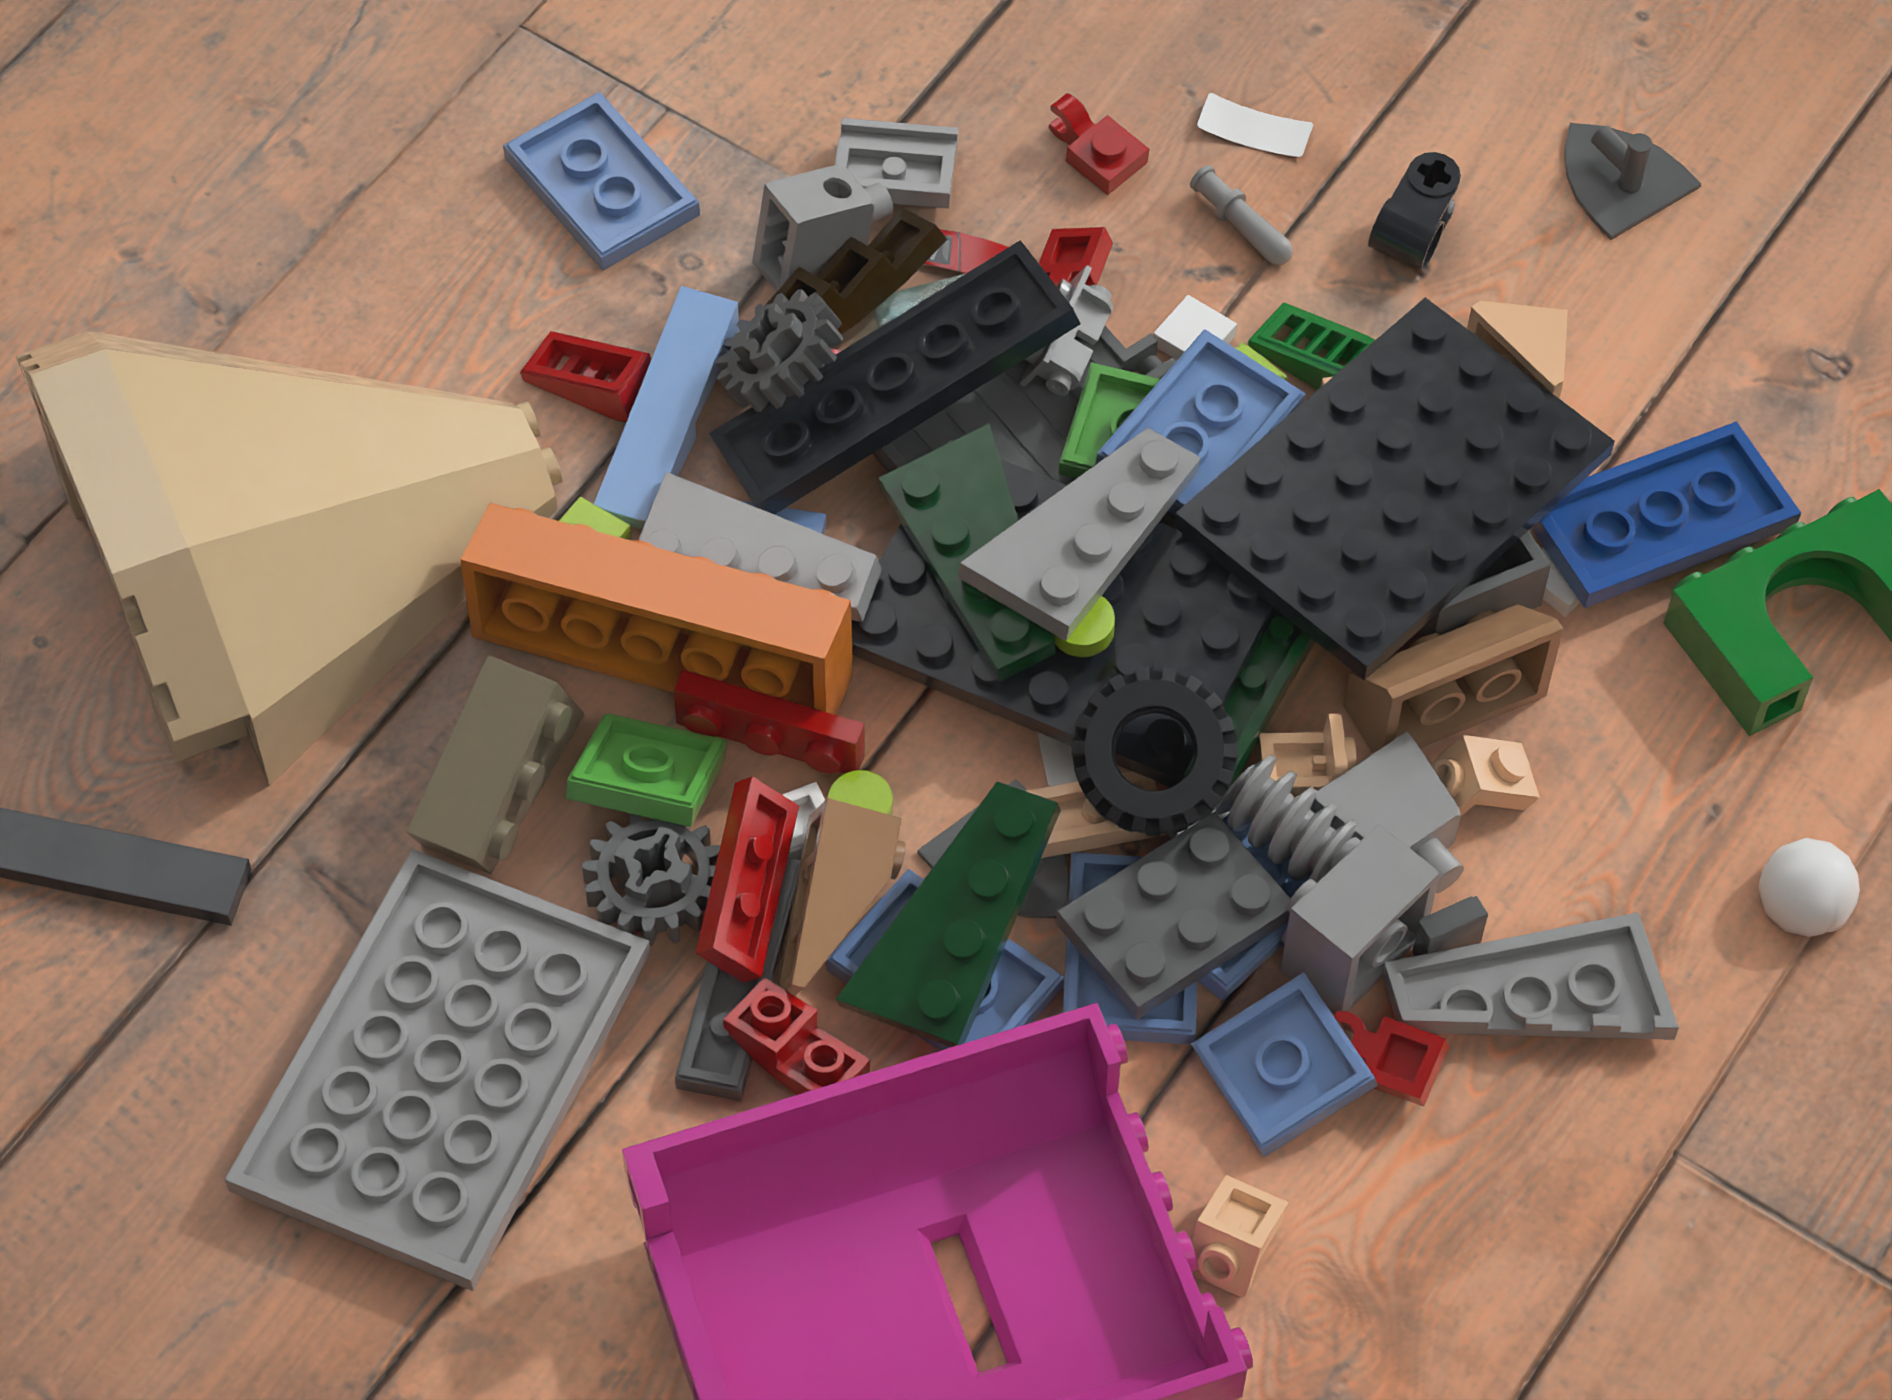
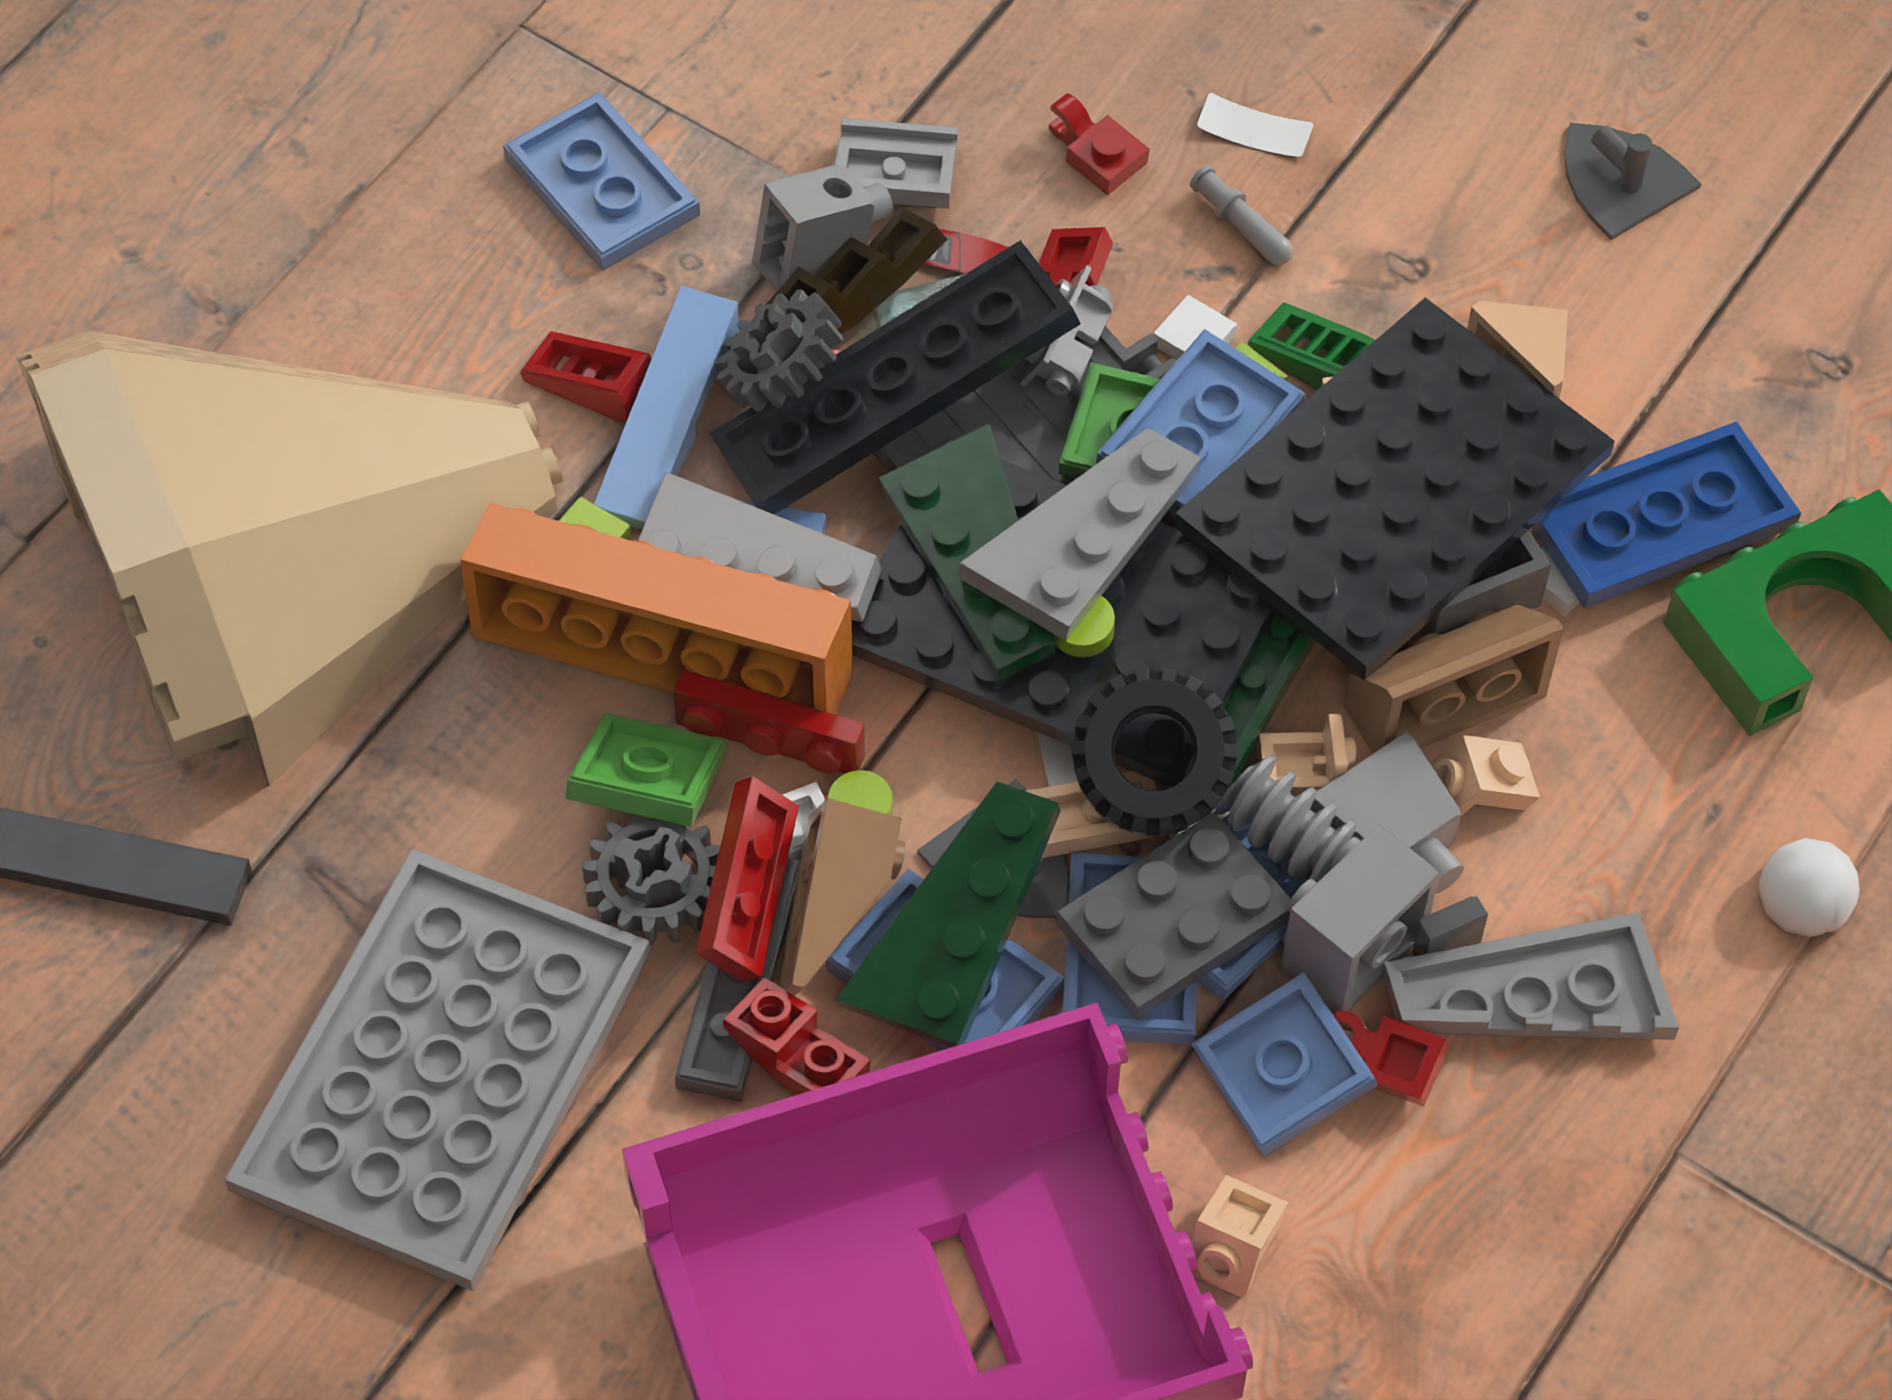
dark tan wedge [406,655,585,874] -> none
black piece [1368,152,1461,270] -> none

